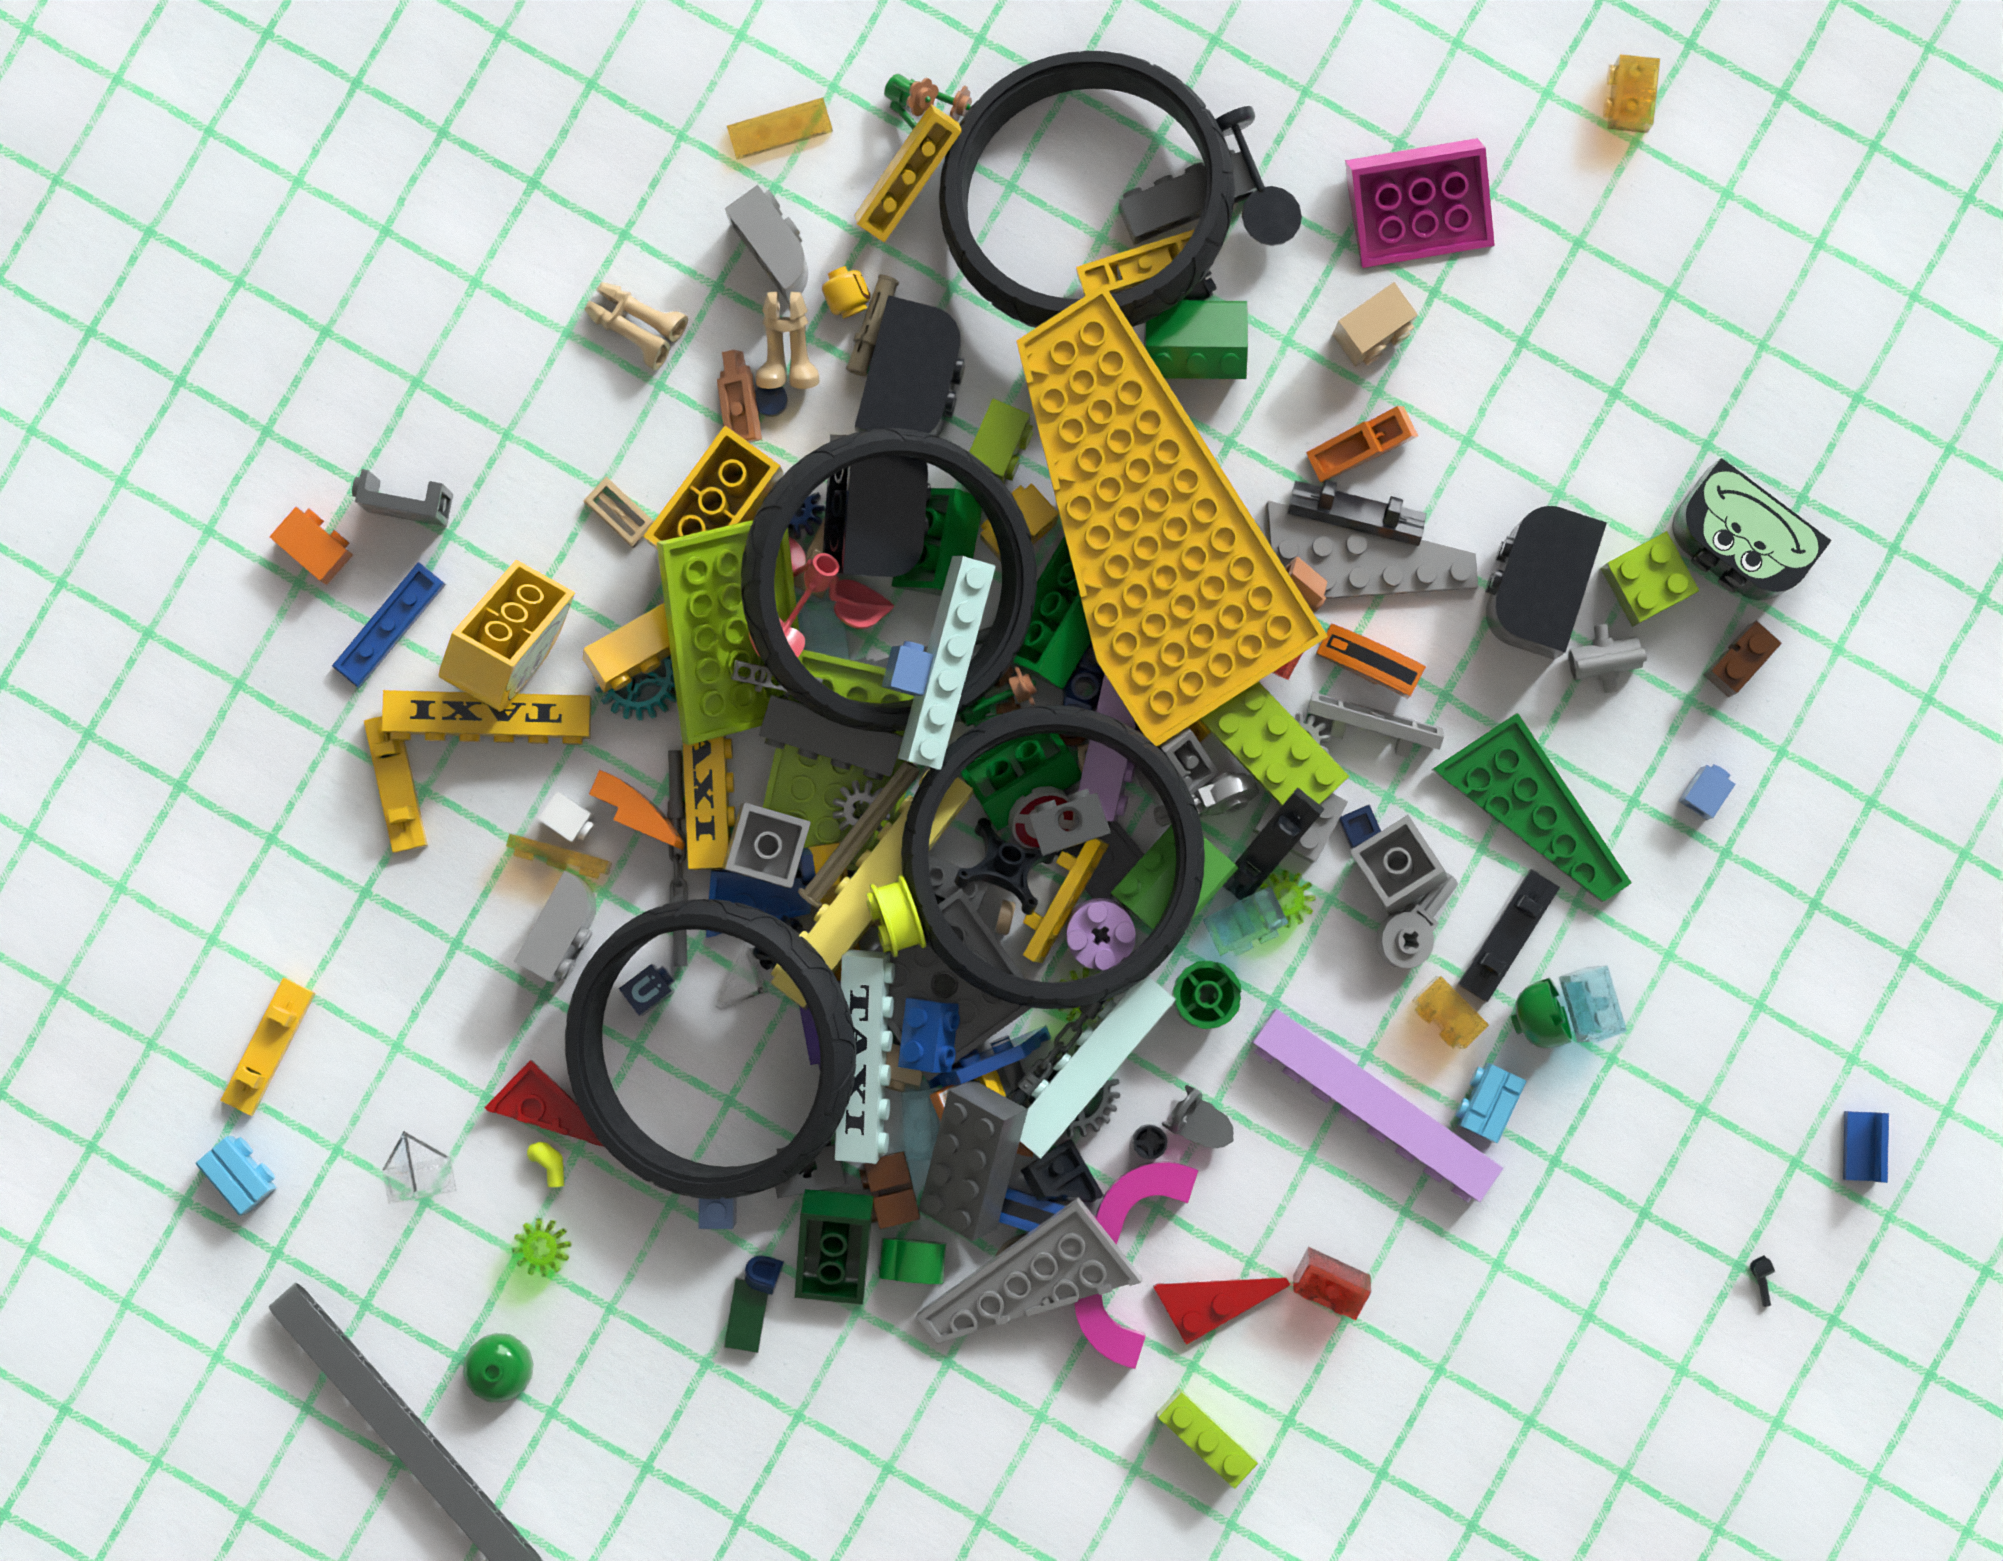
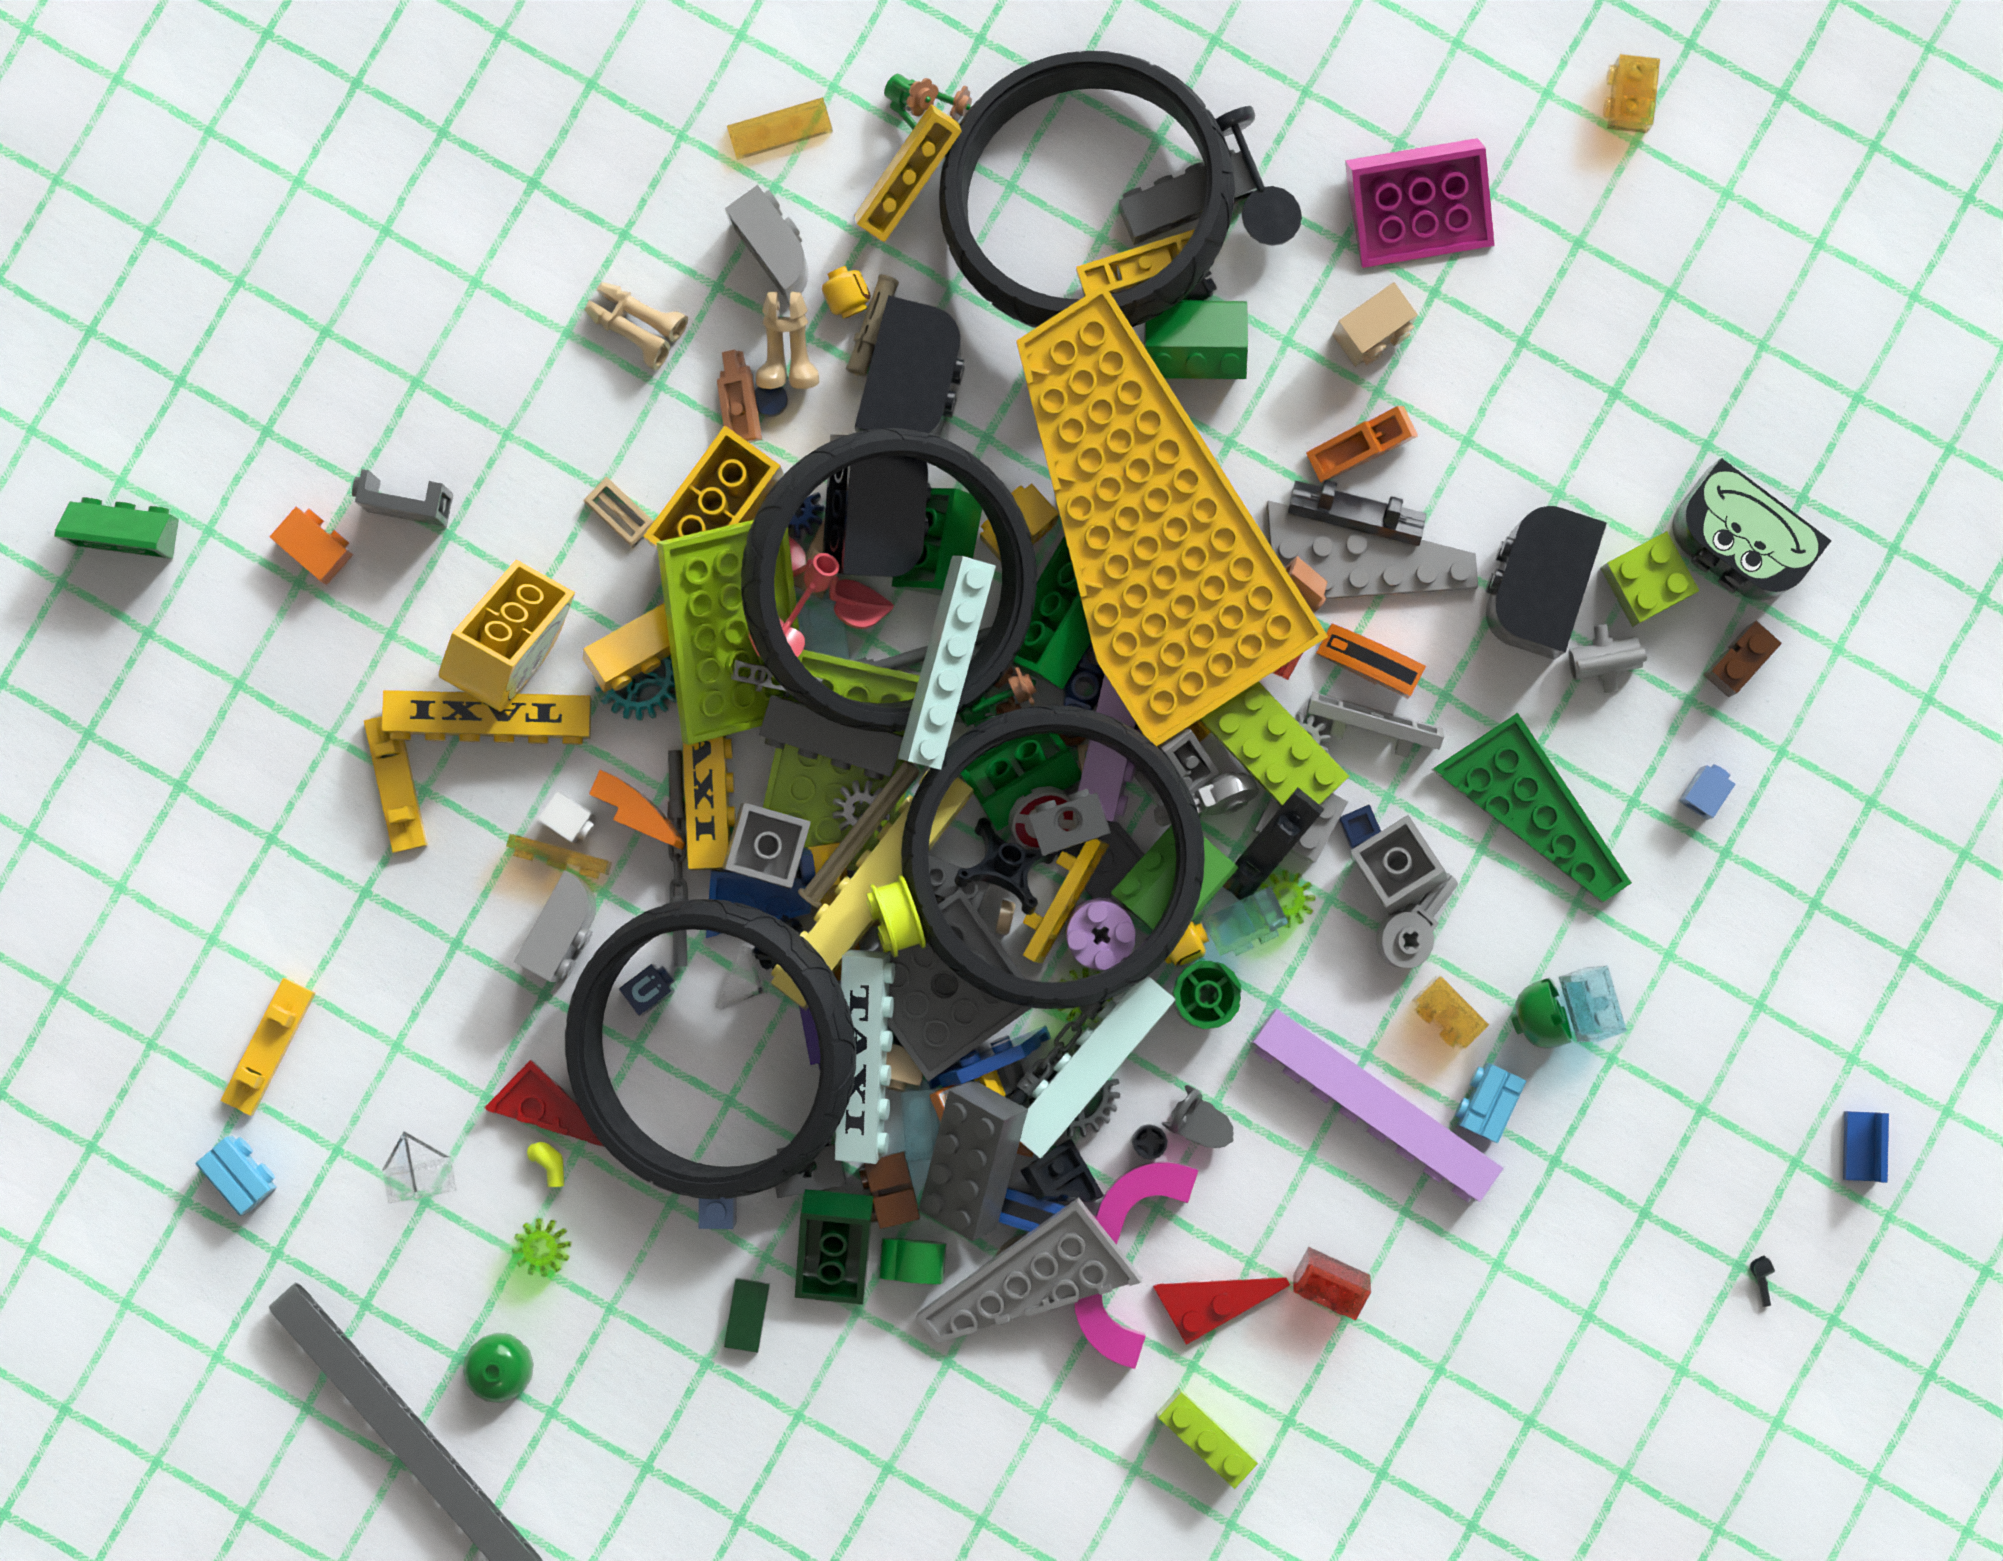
blue tile [332,562,446,688] -> none
dark blue tile [744,1255,784,1295] -> none
medium blue brick [882,641,934,696] -> none
blue bracket [898,998,960,1073] -> none
lime brick [969,398,1034,484] -> none
black hinge [1457,869,1560,1002] -> none
none -> slope [54,497,179,559]
none -> yellow head [1165,921,1210,968]

